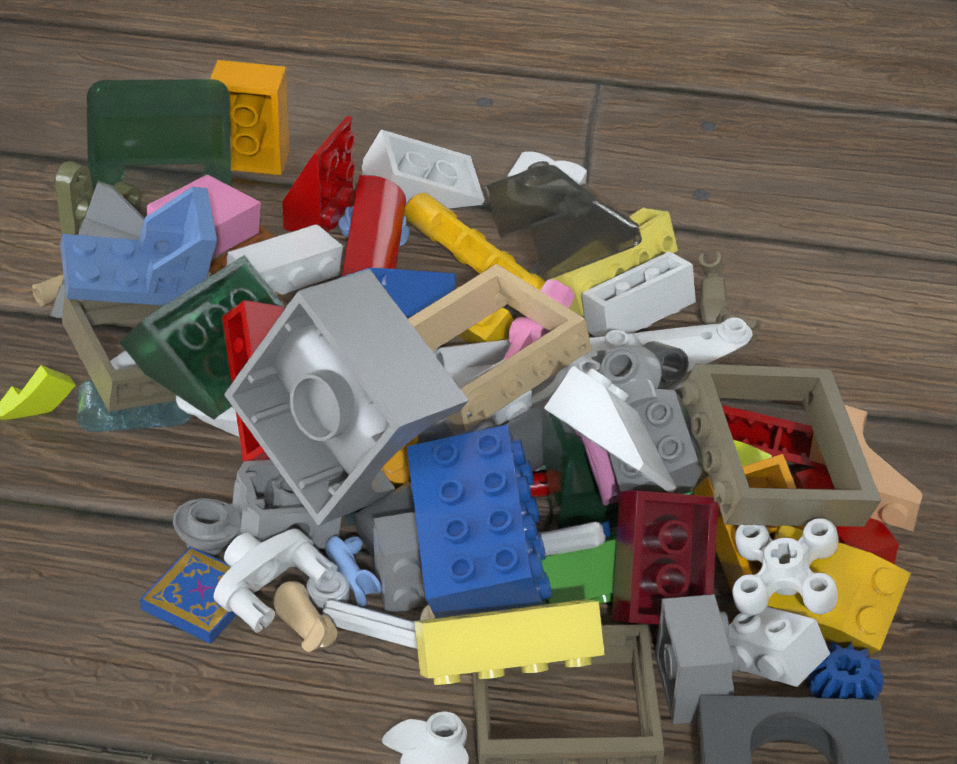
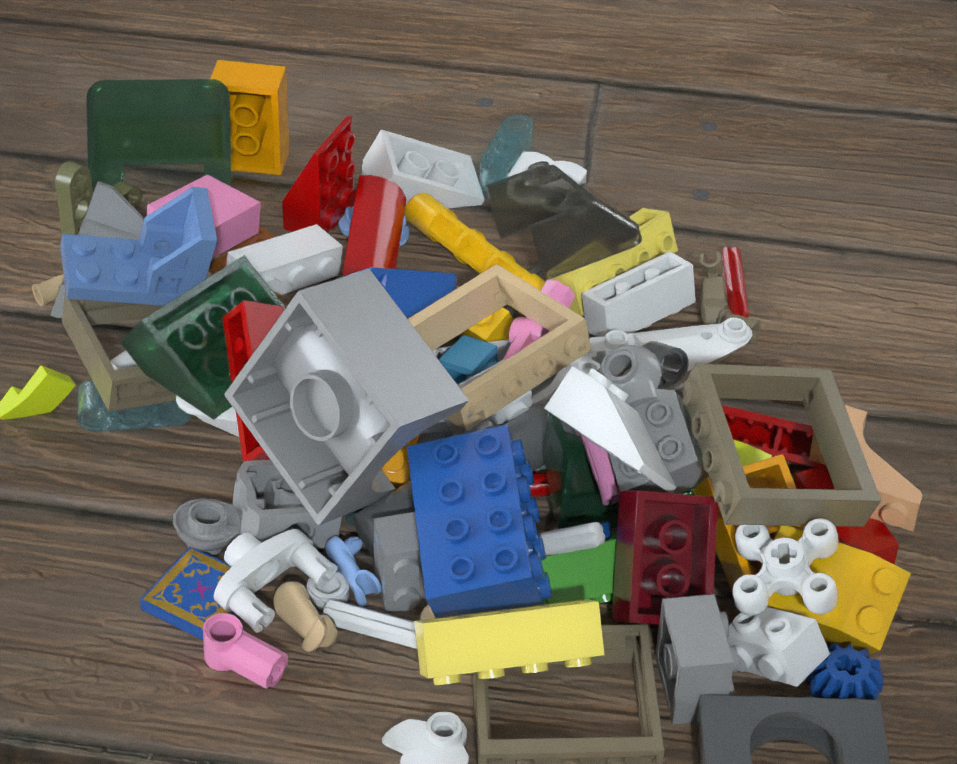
none -> bright pink piece [203,613,288,689]
none -> dark azure brick [439,335,498,385]
none -> clear light blue beam [480,115,534,199]
none -> red axle [721,246,749,318]

